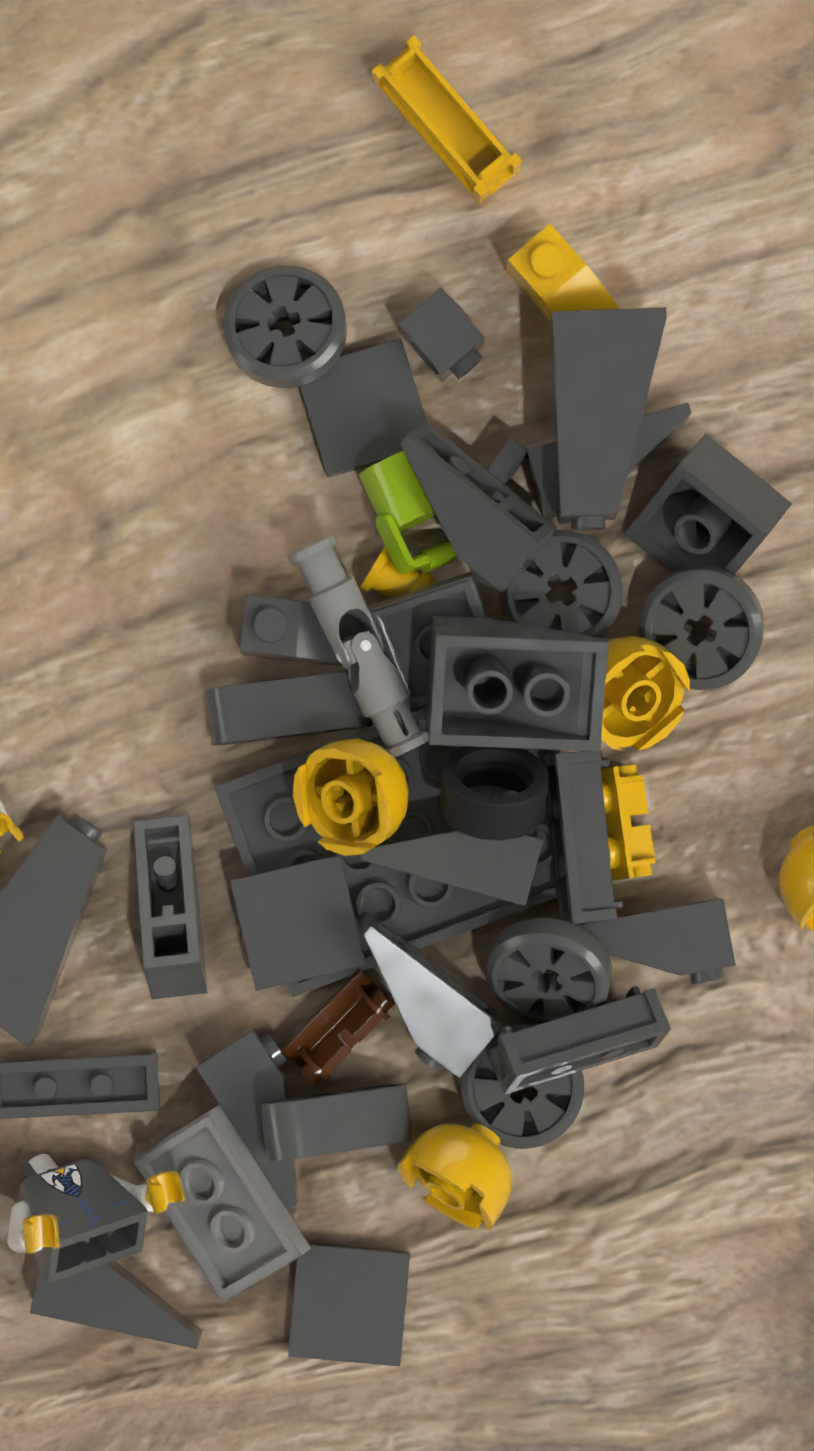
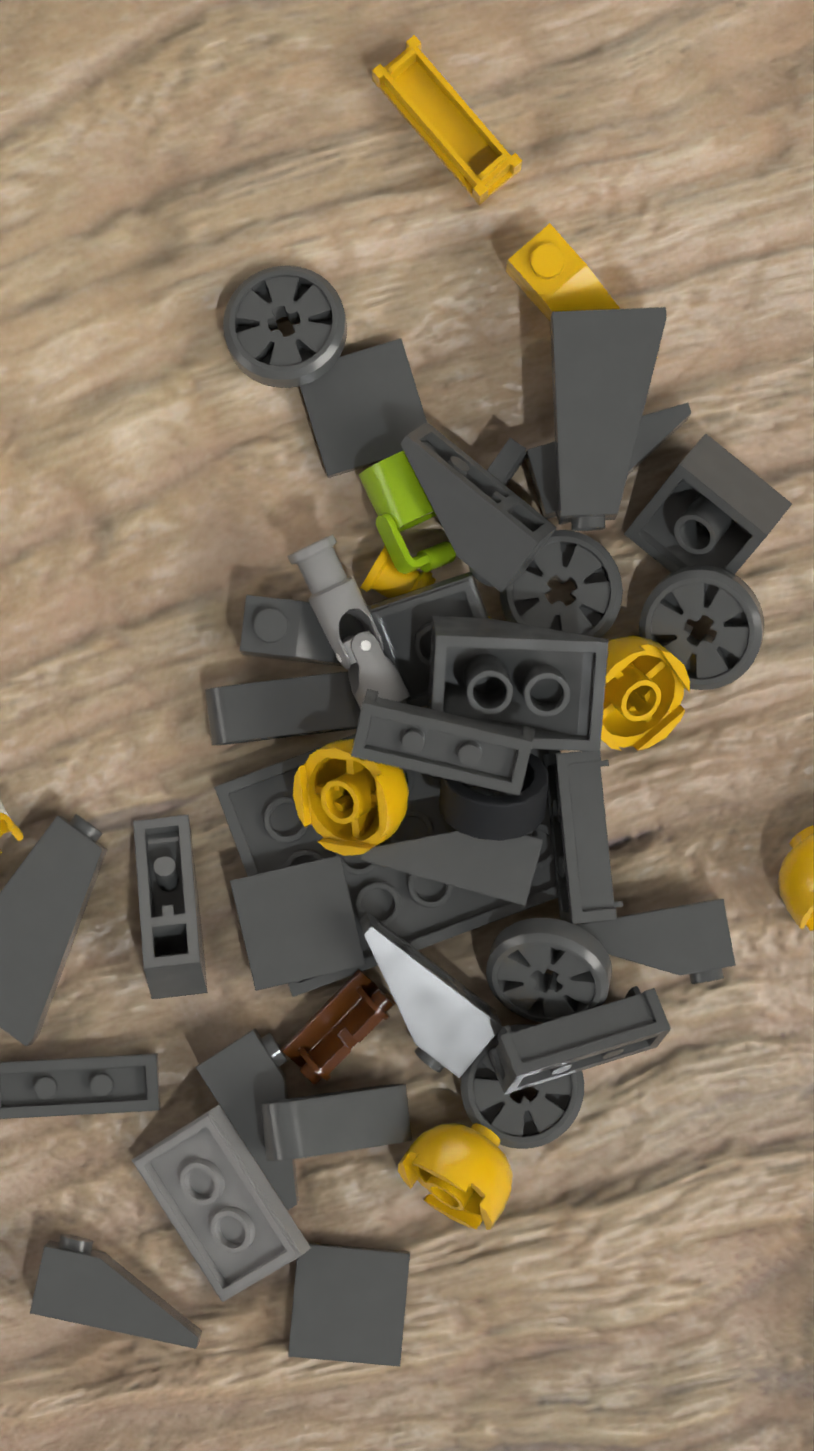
dark grey torso [7,1154,185,1284] -> none
dark grey brick [398,287,485,382] -> none
yellow hinge [601,764,656,881] -> none
none -> dark grey container [351,689,535,796]

